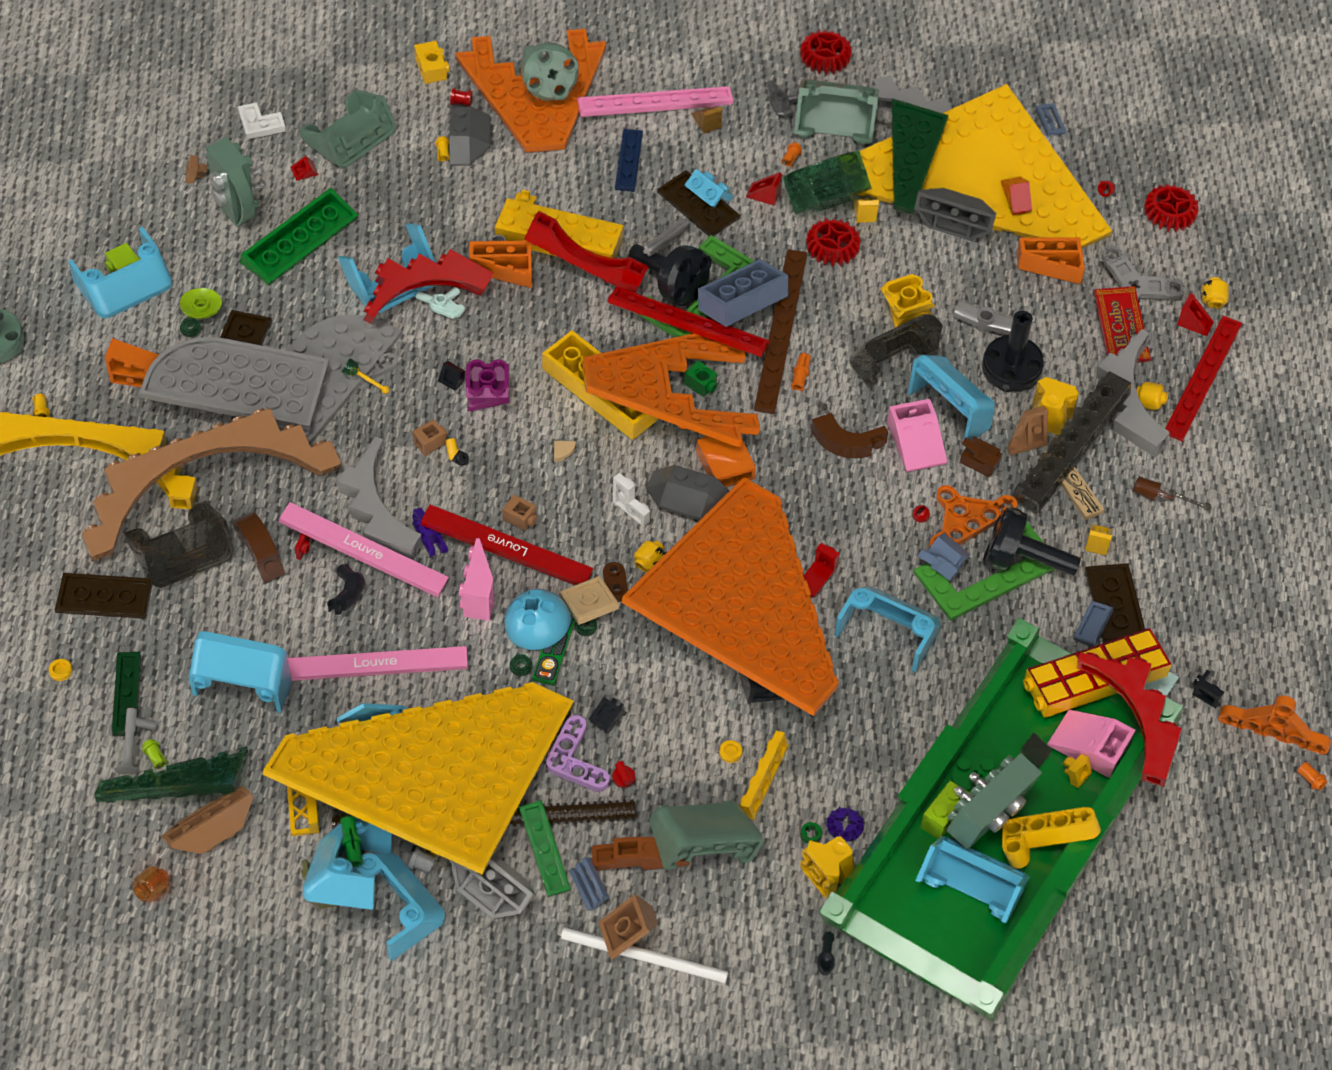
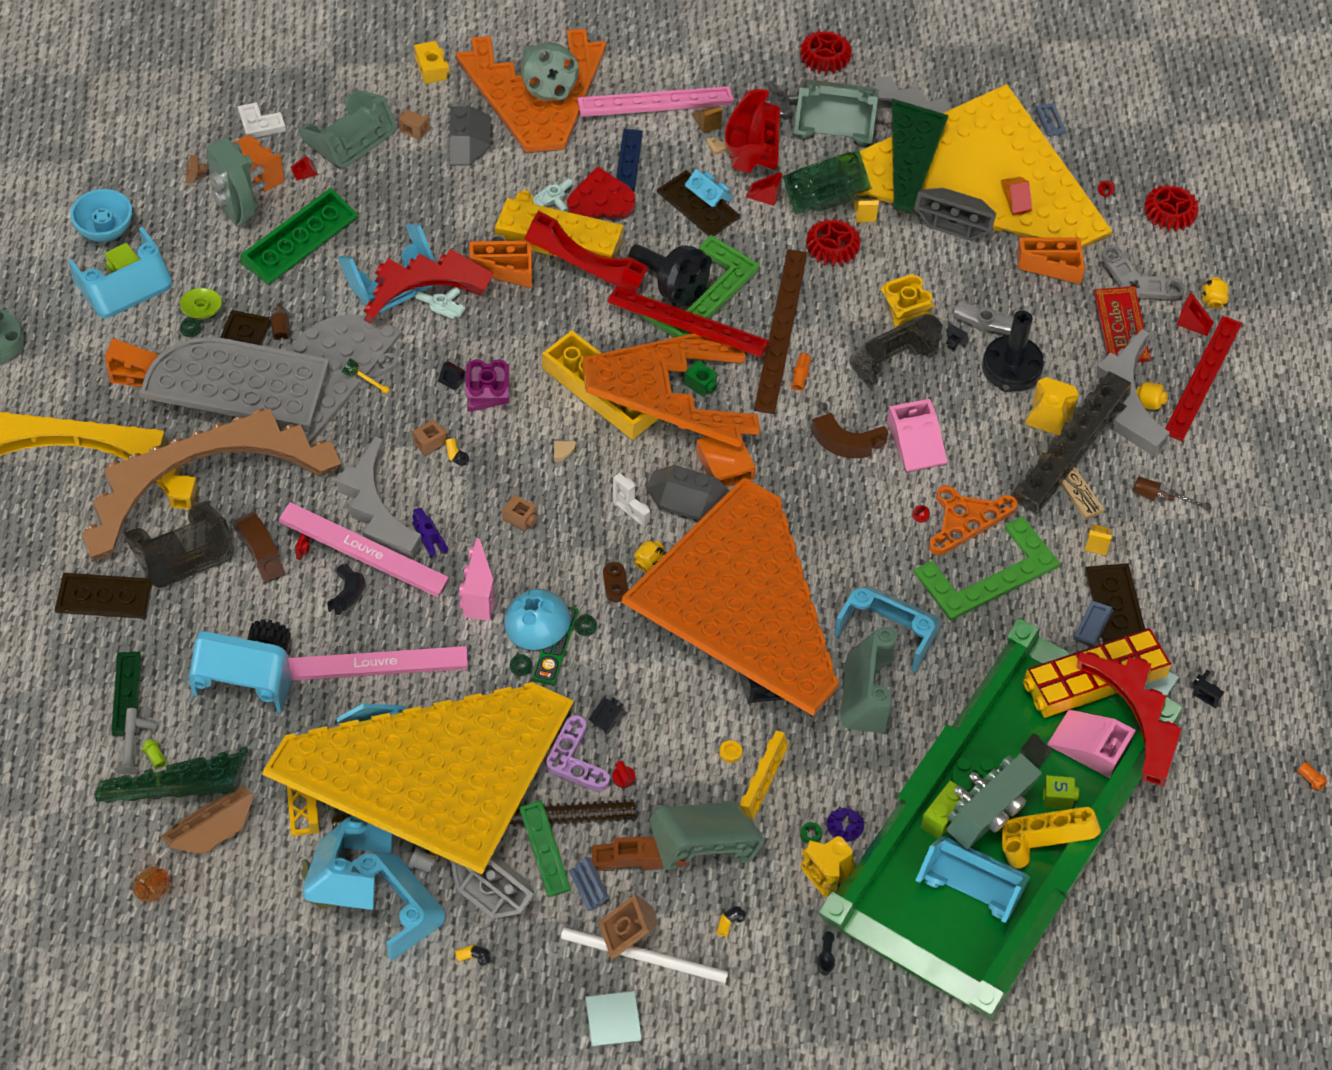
yellow pin [32,393,50,417] -> none
yellow tile [48,659,73,681] -> none
green pin [340,816,363,867] -> none
red tile [421,504,593,585] -> none
yellow pin [435,136,450,161] -> none
red bush [450,88,473,106] -> none
tan tile [560,576,619,625] -> none
light grey axle [643,218,690,256] -> none
sand blue brick [698,259,788,327] -> none
orange pin [781,142,802,167] -> none
red bracket [803,543,840,598] -> none
medium azure windscreen [908,355,995,440] -> none
sand blue piece [917,533,971,581] -> none
reddish brown piece [960,436,1003,477] -> none
black piece [983,507,1081,576] -> none
medium nougat wing [1006,406,1048,455] -> none
yellow tile [1063,754,1092,788] -> none
orange beam [1218,696,1331,755] -> none
none -> medium azure piece [70,189,132,242]
none -> orange wedge [233,134,284,192]
none -> black tyre [247,619,291,652]
none -> reddish brown piece [269,303,290,340]
none -> medium nougat brick [398,109,430,140]
none -> arm [454,945,491,965]
none -> light aqua piece [533,178,573,212]
none -> red plate [567,166,636,220]
none -> light aqua slope [585,991,641,1046]
none -> tan tile [706,138,728,155]
none -> arm [716,906,746,937]
none -> red piece [724,89,780,174]
none -> sand green windscreen [840,627,897,734]
none -> black tile [946,324,969,351]
none -> lime brick [1043,775,1079,810]

